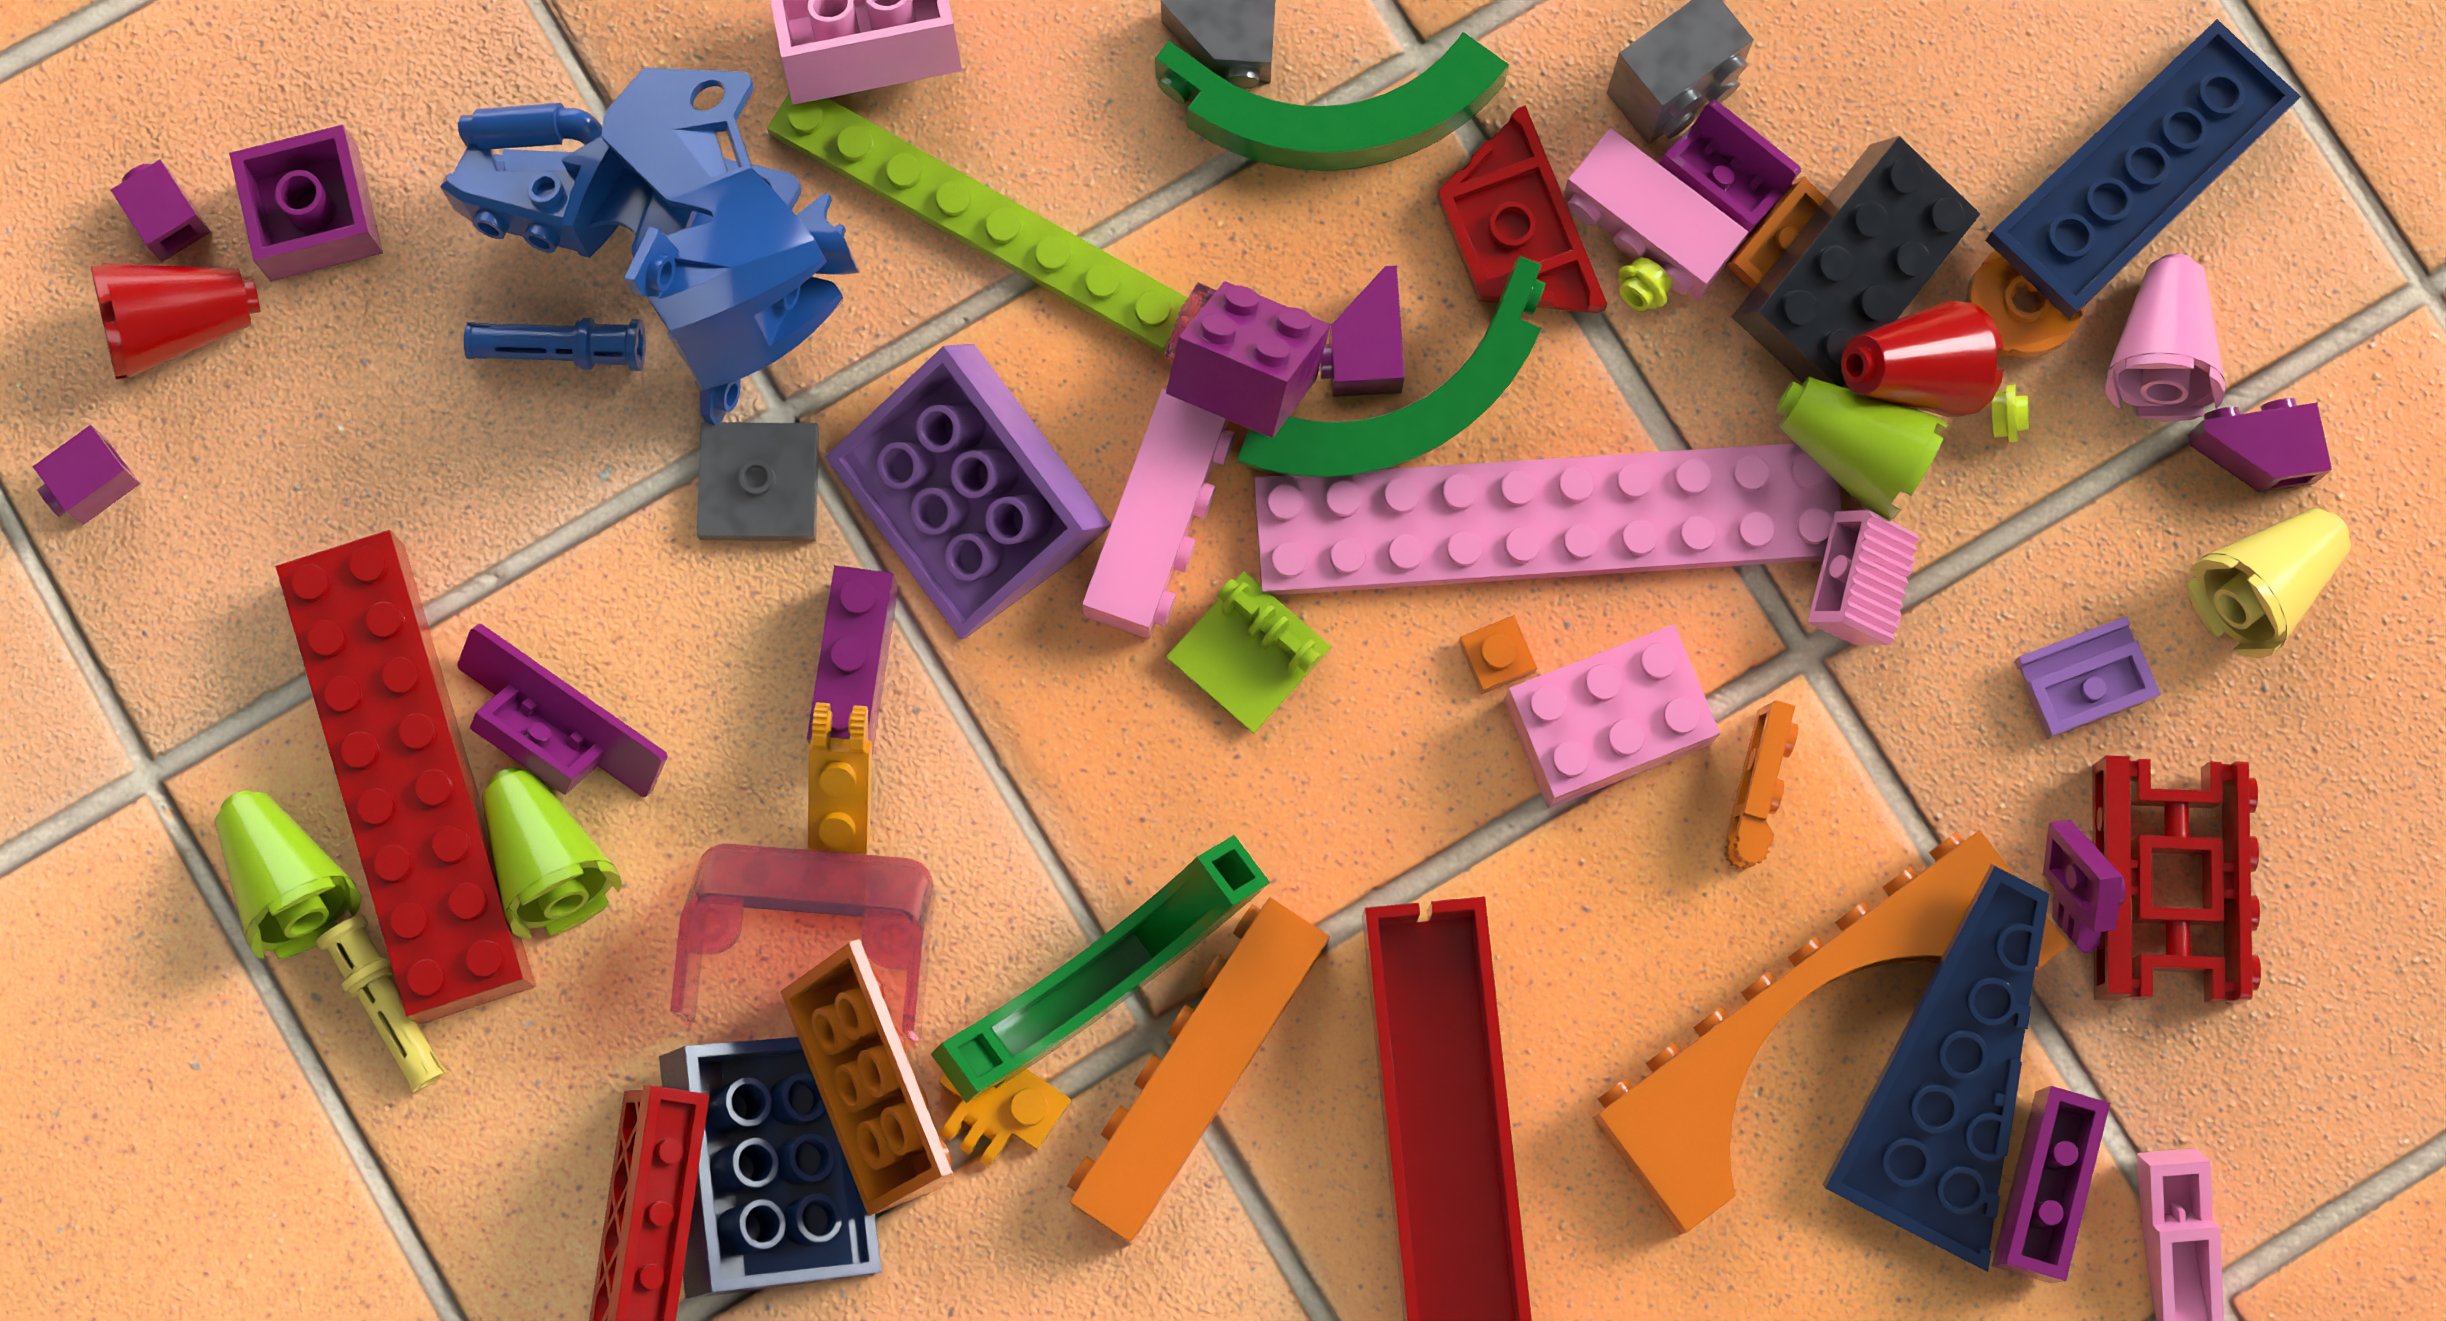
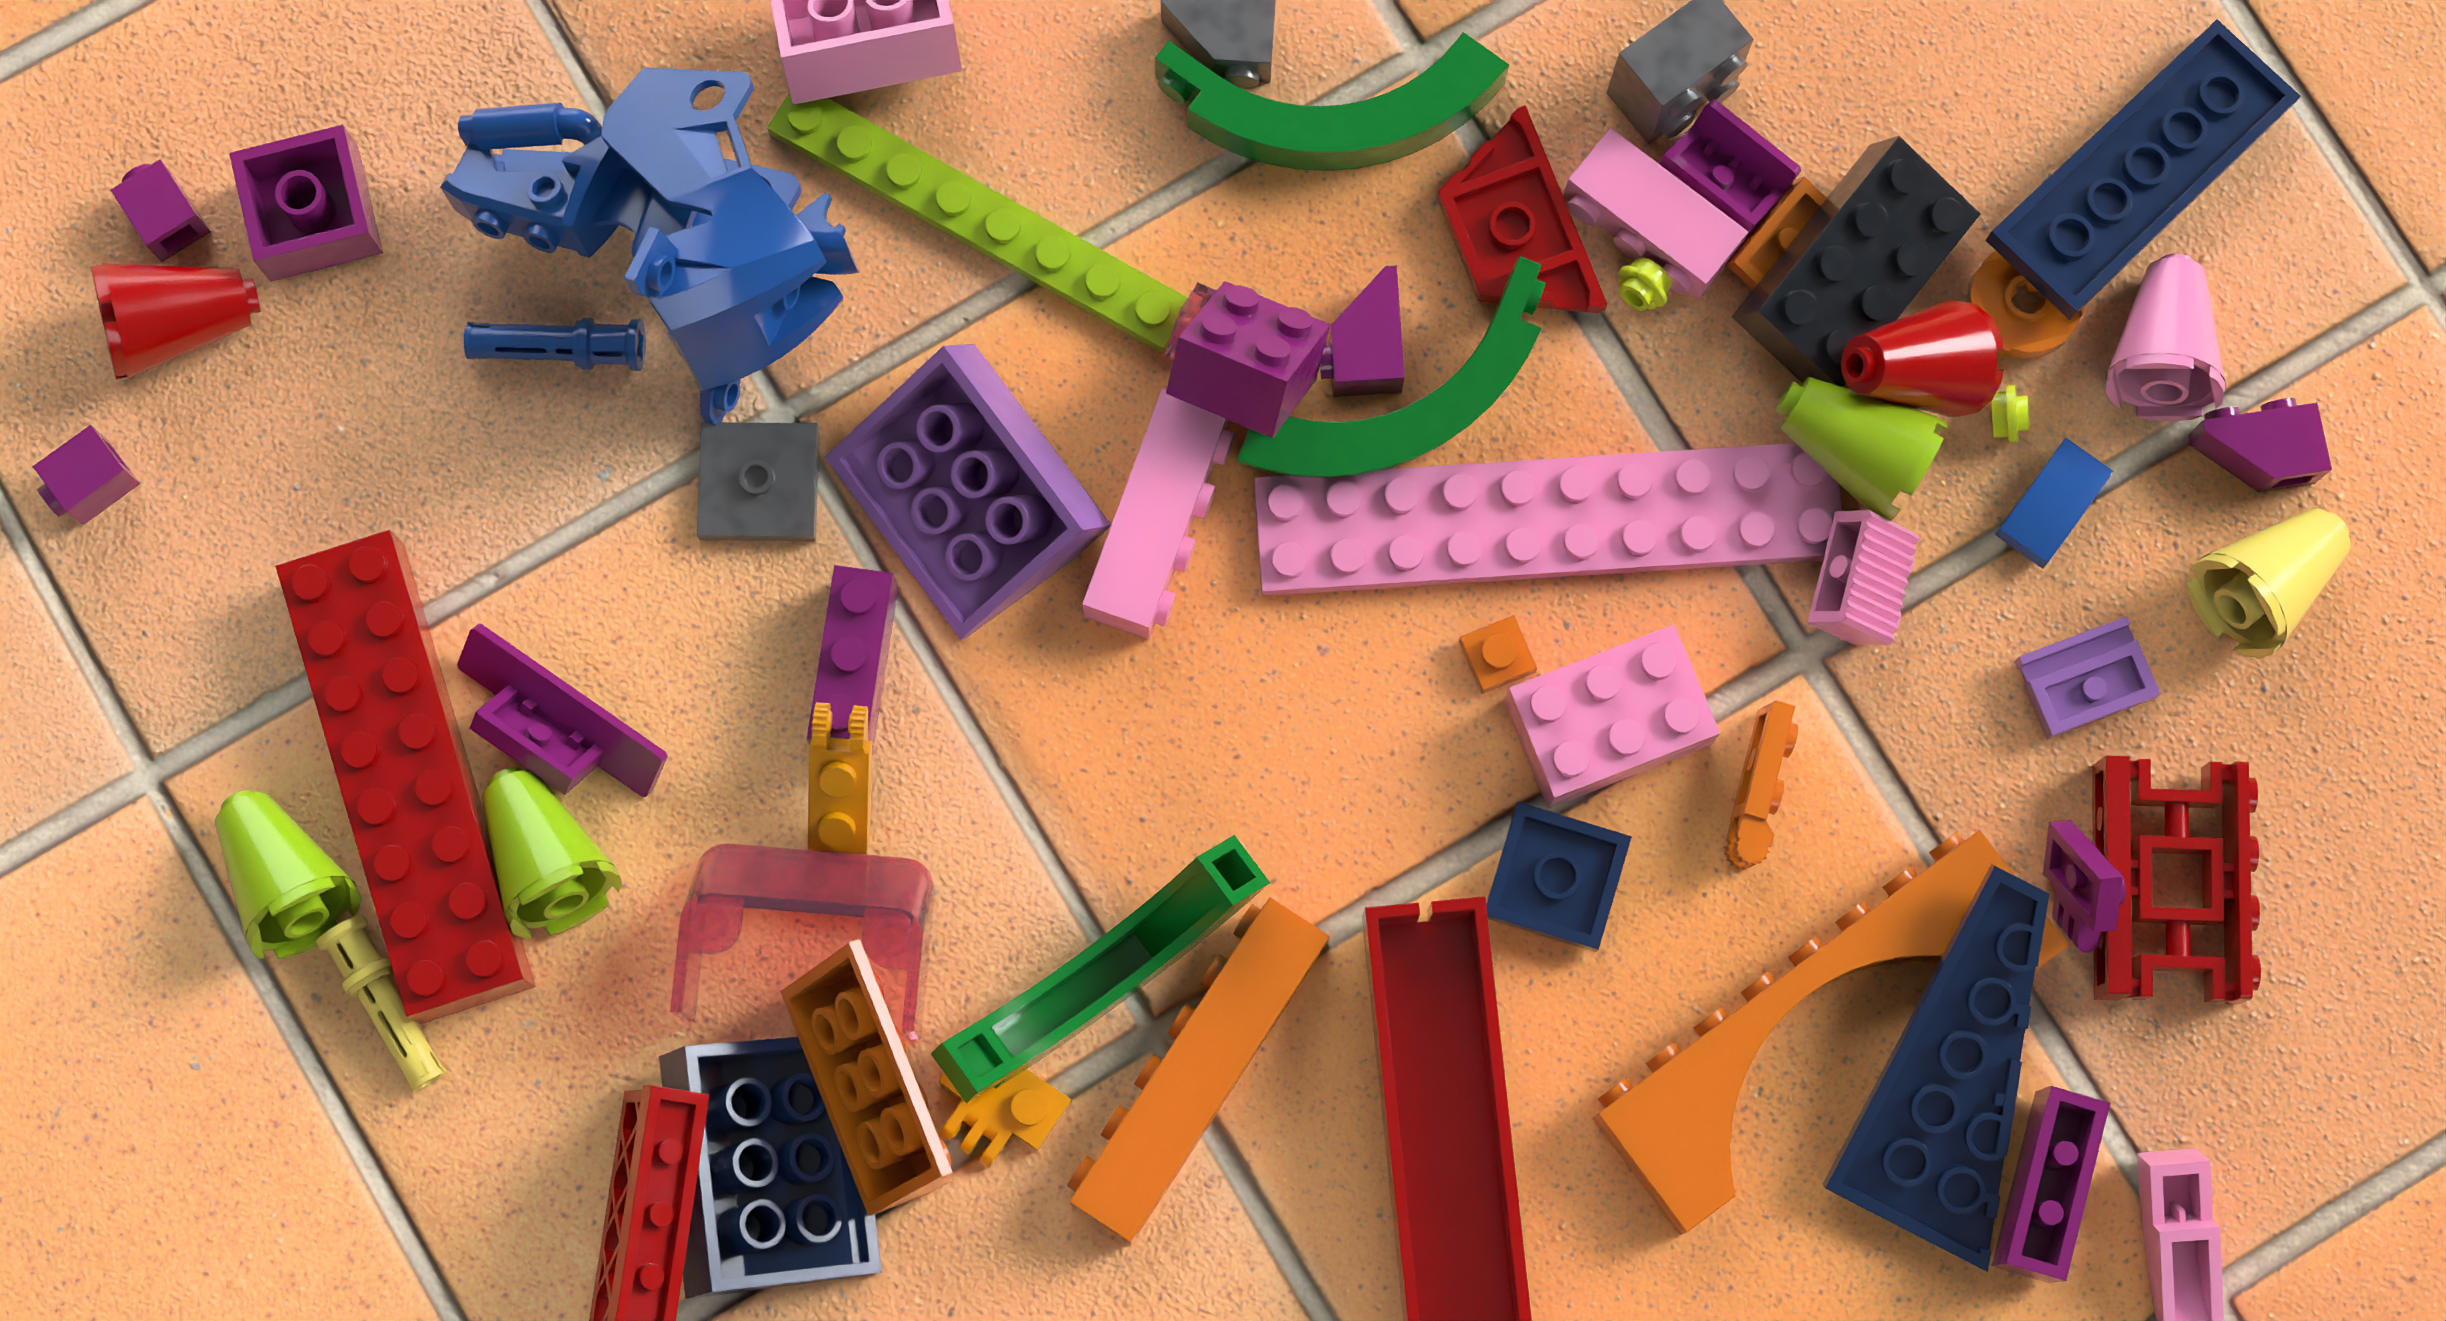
lime hinge [1166,571,1332,734] -> none
none -> dark blue plate [1486,802,1632,952]
none -> blue slope [1995,438,2114,569]

